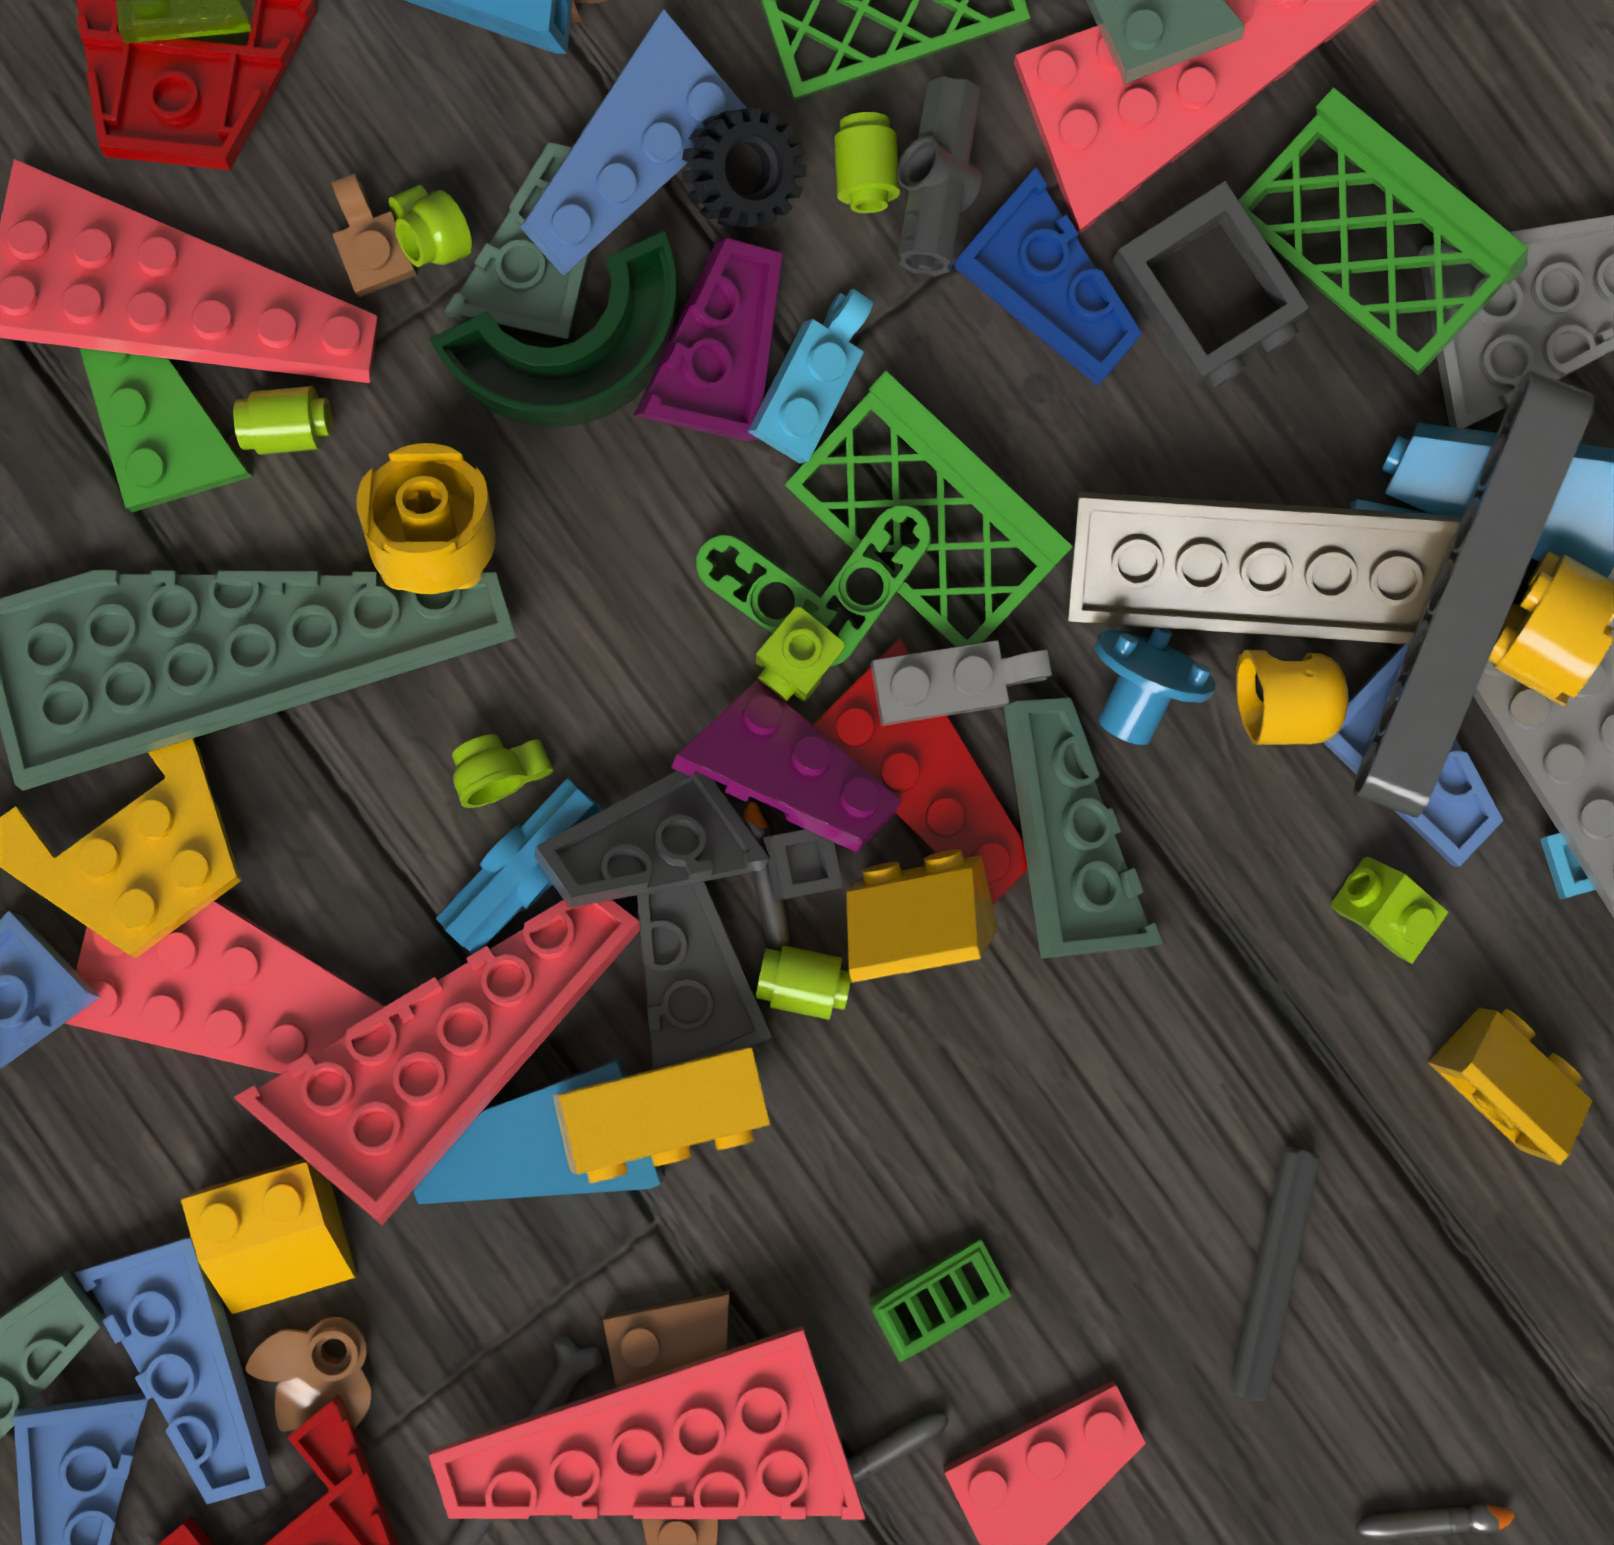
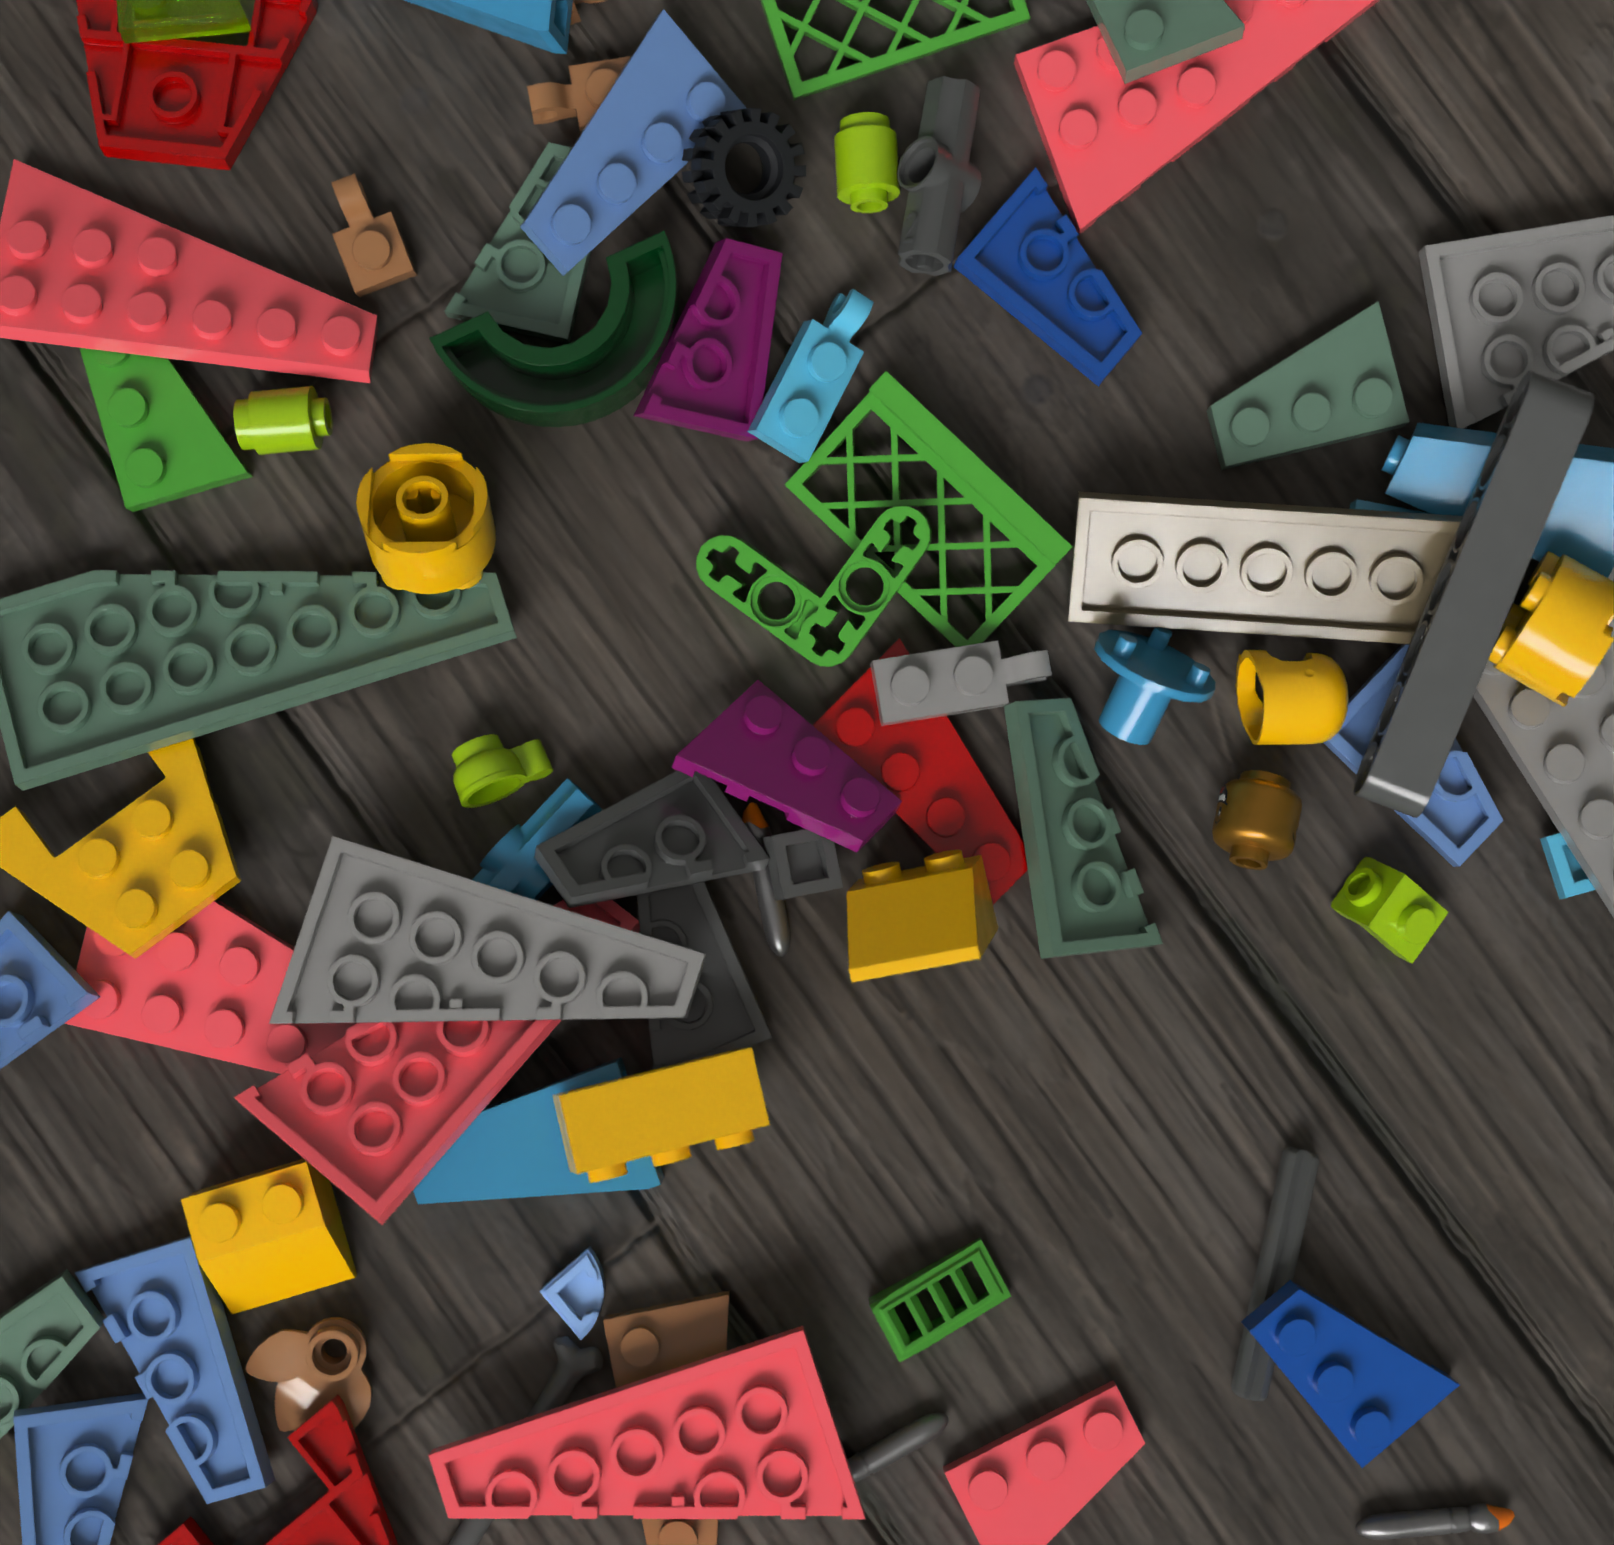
lime piece [389,185,472,267] -> none
lime bracket [755,607,845,703] -> none
lime brick [755,945,851,1020] -> none
dark grey window [1110,181,1309,390] -> none
bright green fence [1238,87,1529,375] -> none
yellow slope [1428,1007,1592,1165] -> none
none -> light grey wing [269,836,707,1024]
none -> medium nougat plate [527,56,630,135]
none -> light blue tile [539,1246,605,1340]
none -> sand green wing [1206,301,1409,471]
none -> pearl gold head [1212,770,1302,870]
none -> blue wing [1241,1280,1460,1468]

